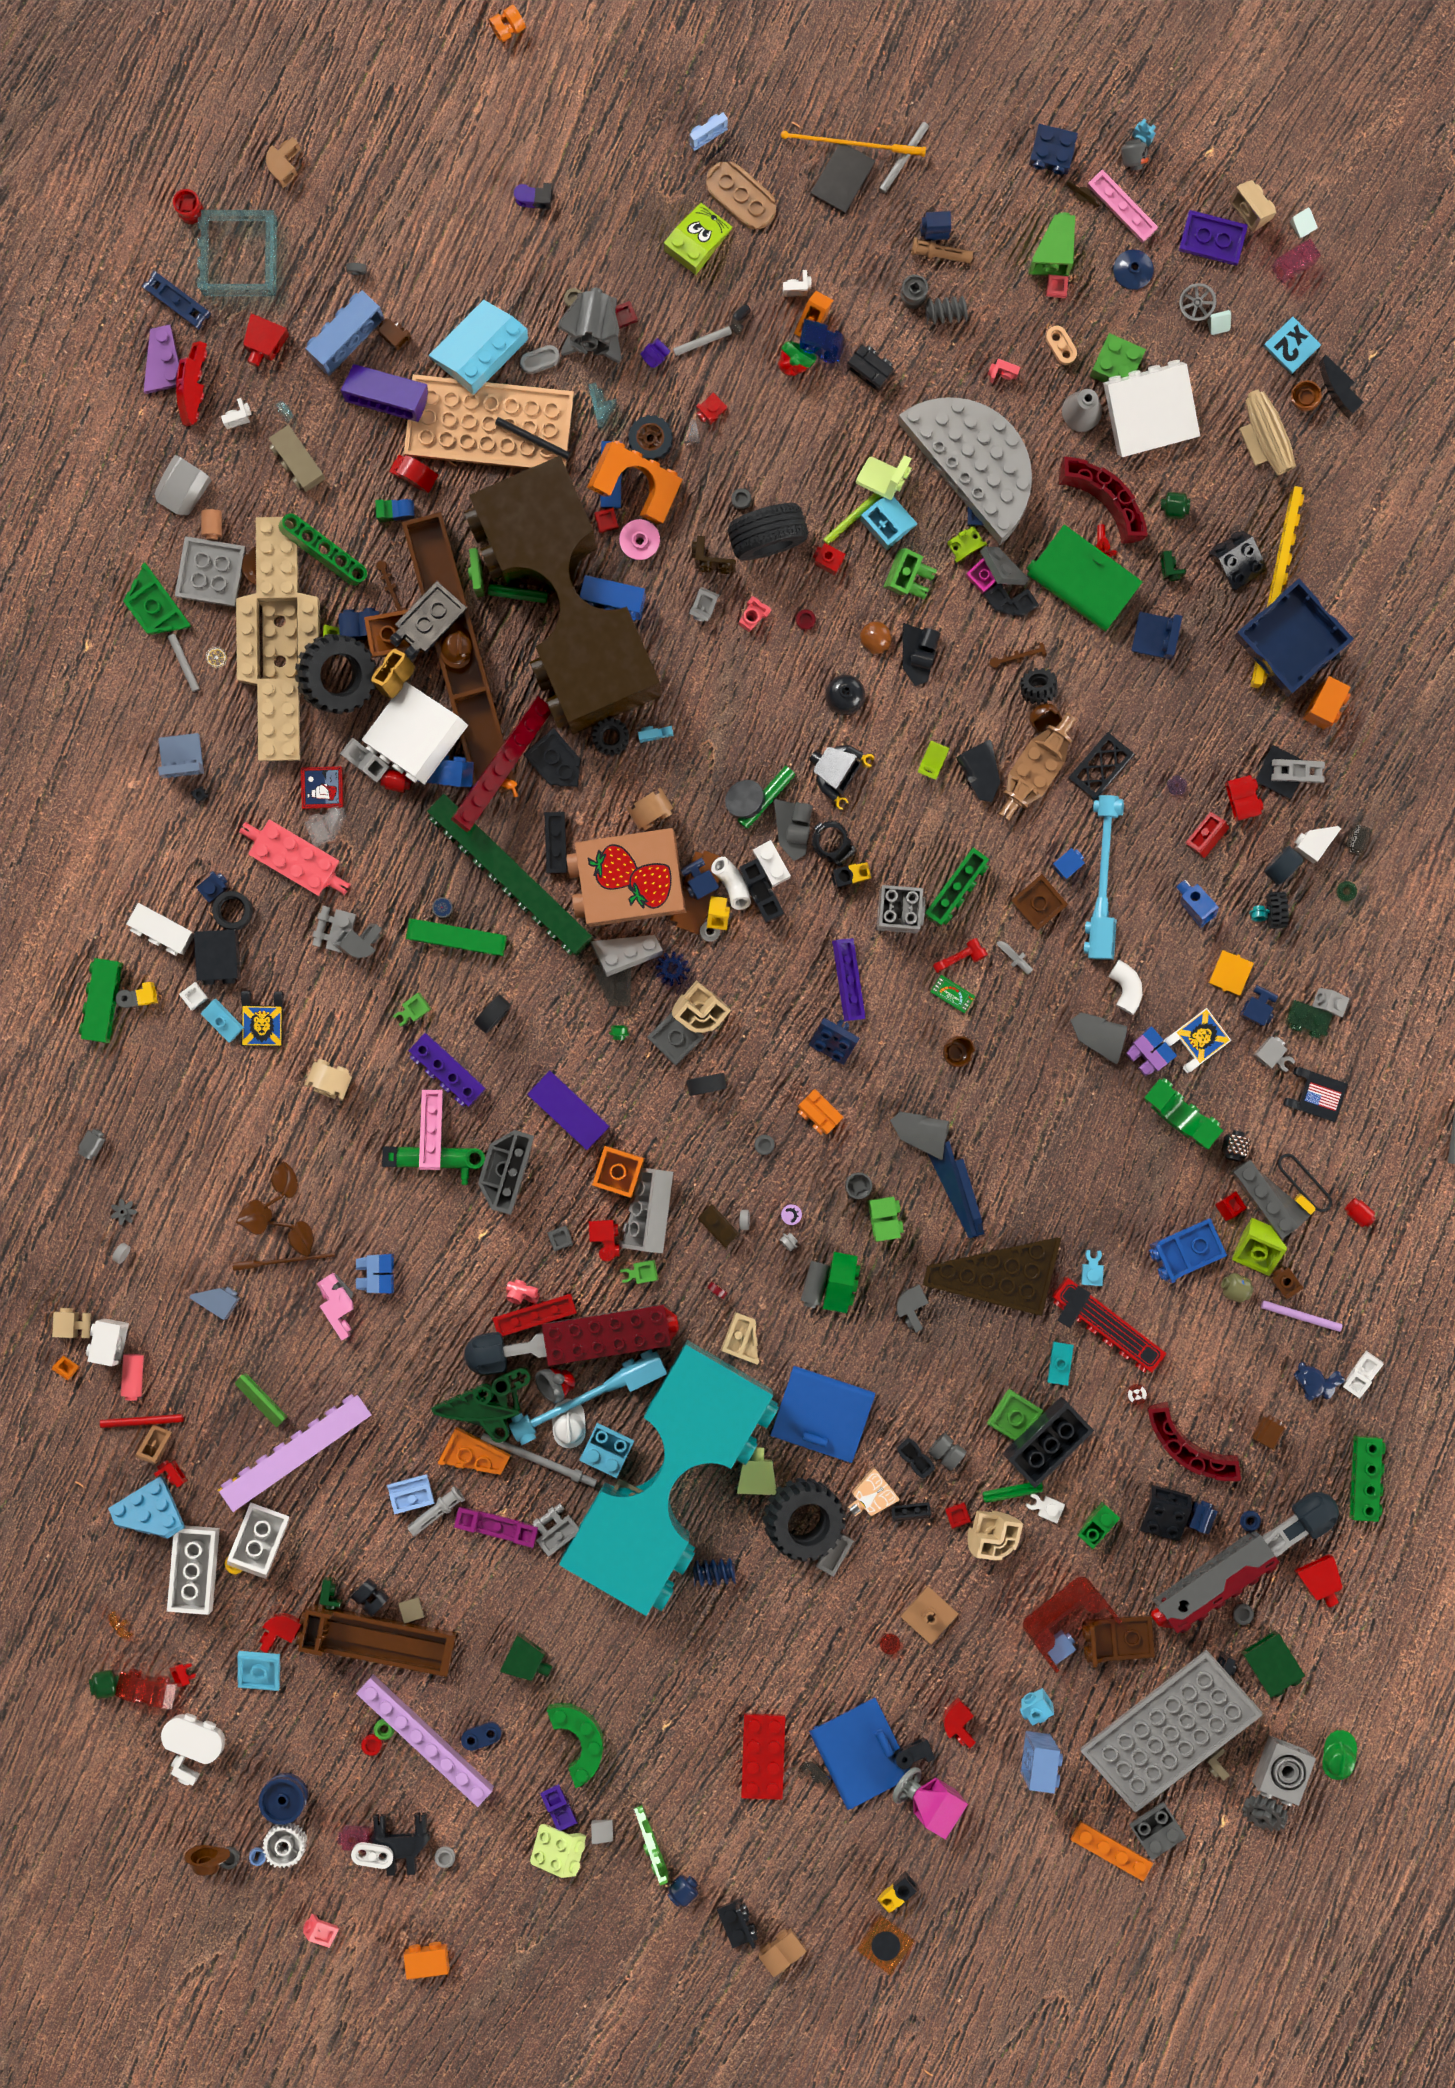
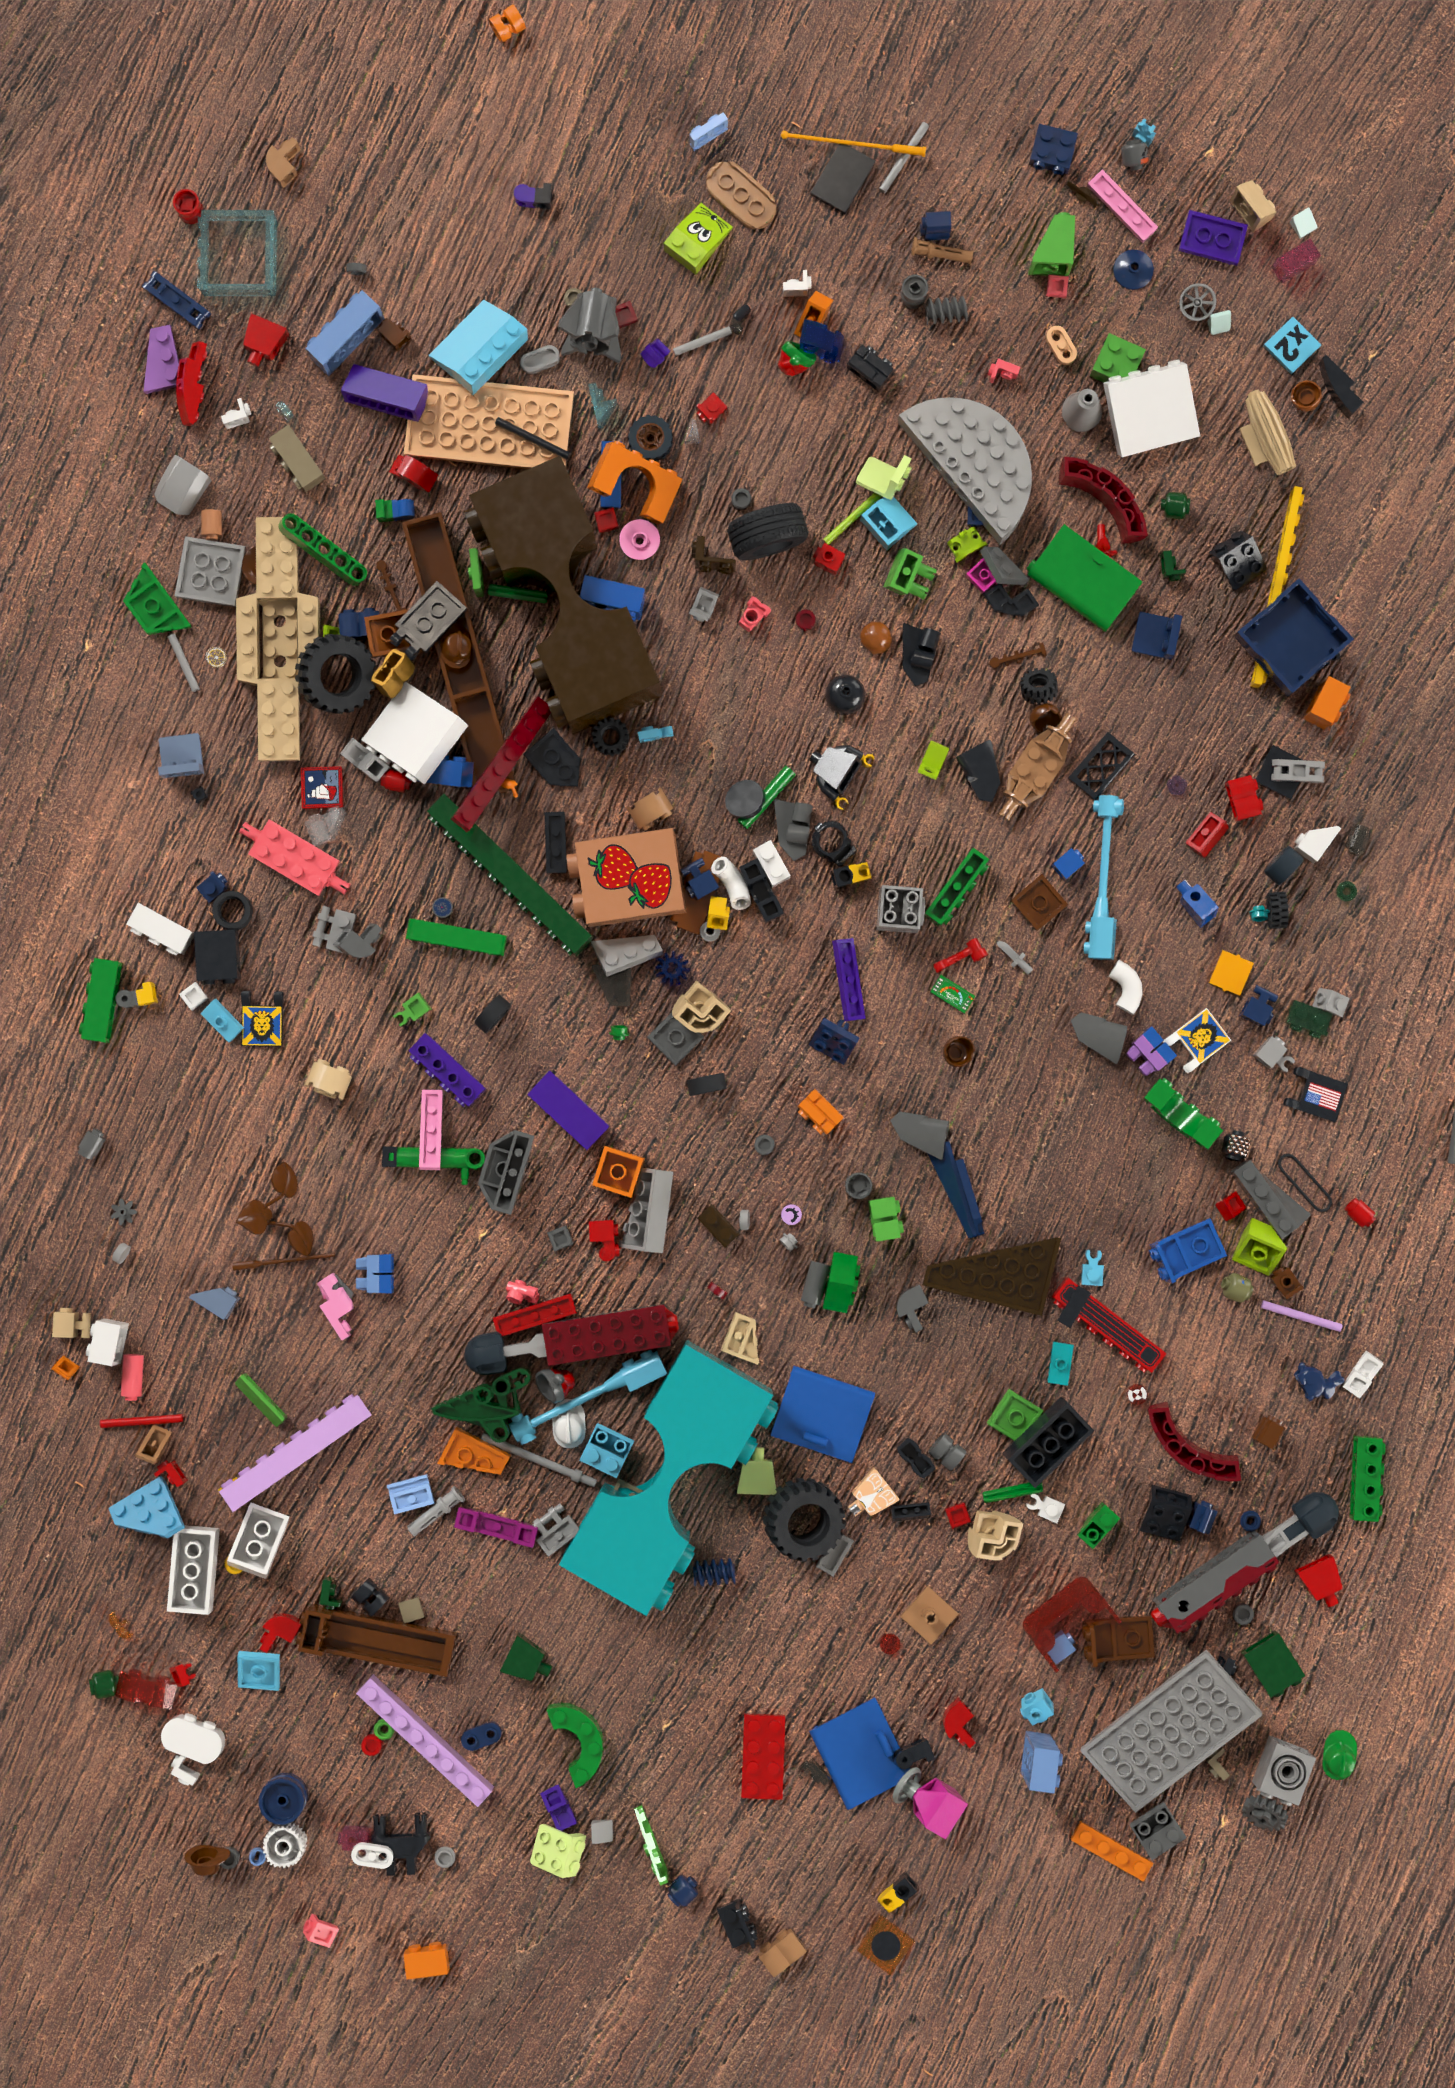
bright green plate [620,1260,658,1284] -> none
yellow tile [1295,1193,1315,1215] -> none

